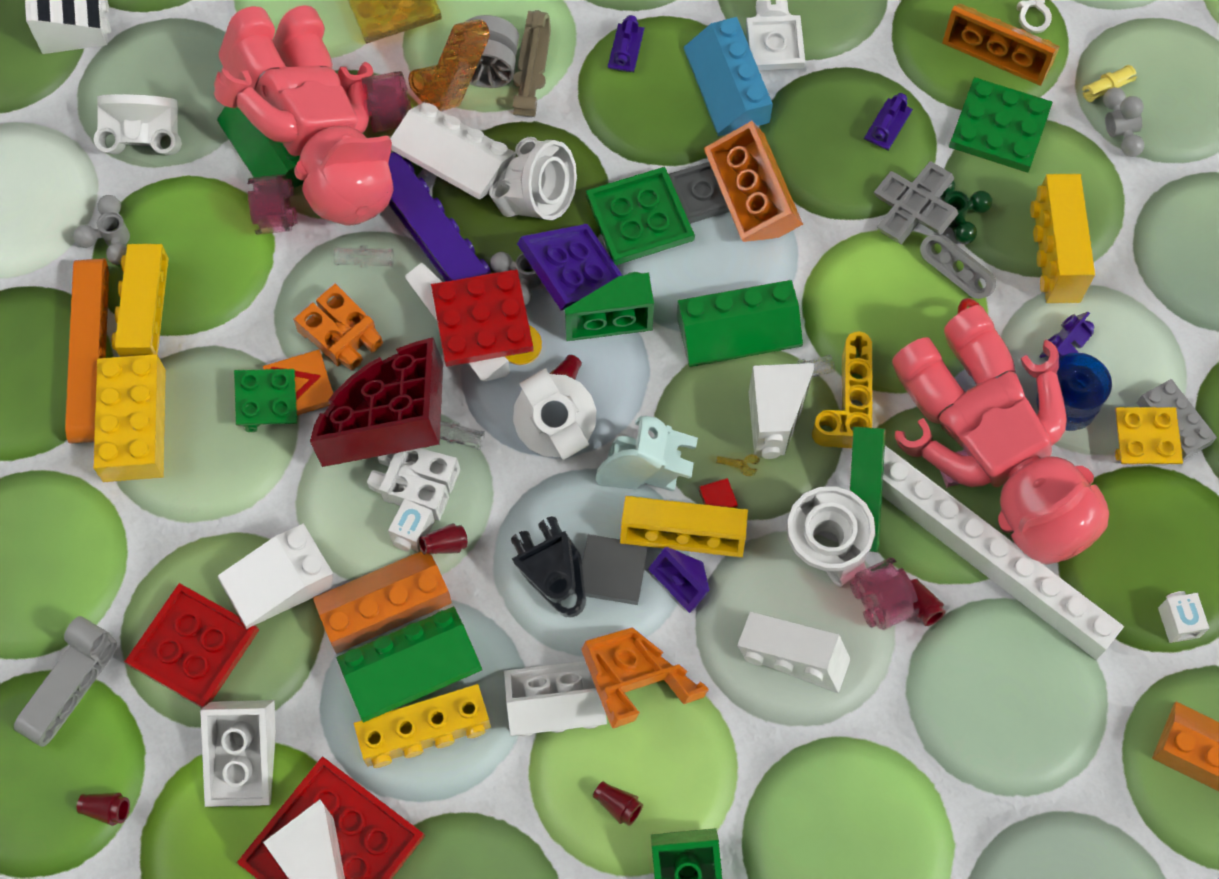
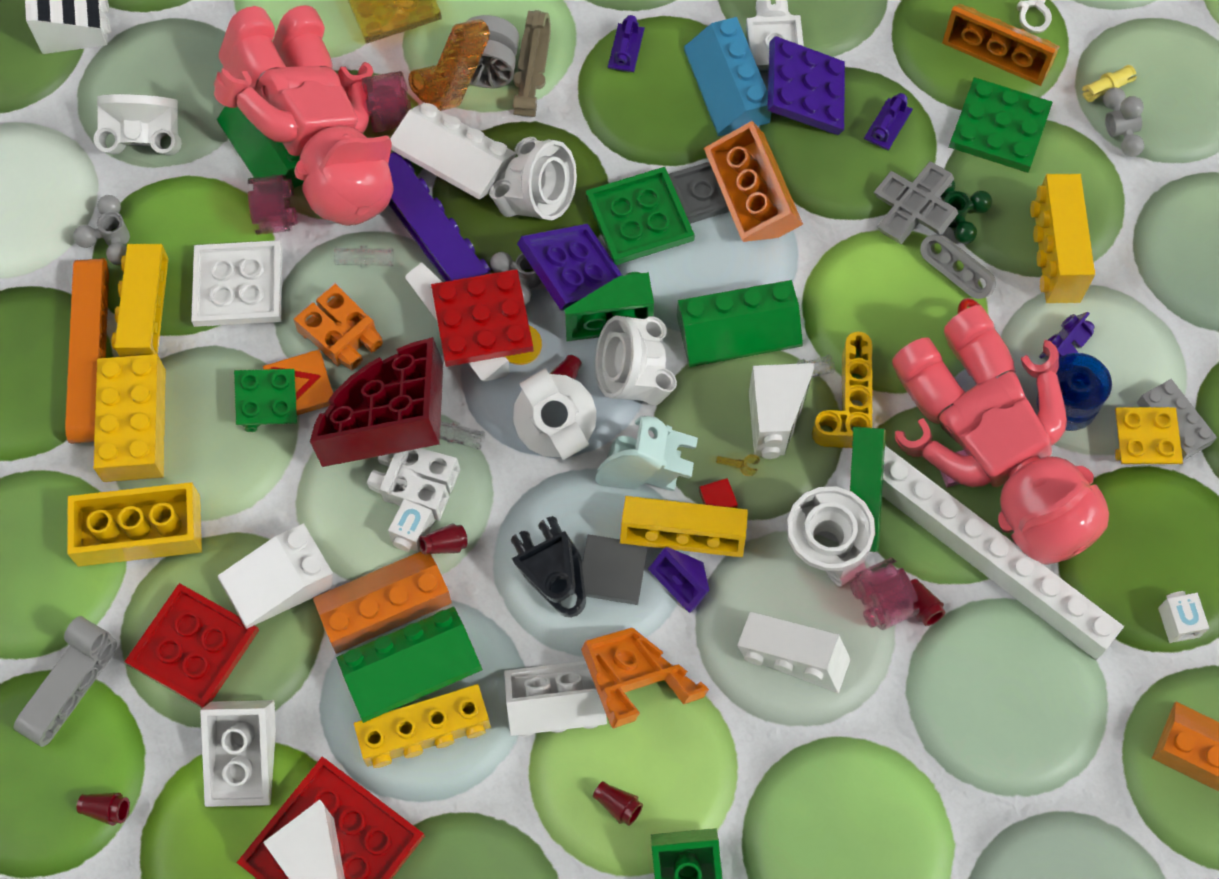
none -> yellow brick [67,482,202,567]
none -> white plate [191,240,282,327]
none -> white piece [595,316,677,405]
none -> dark purple plate [767,36,845,135]

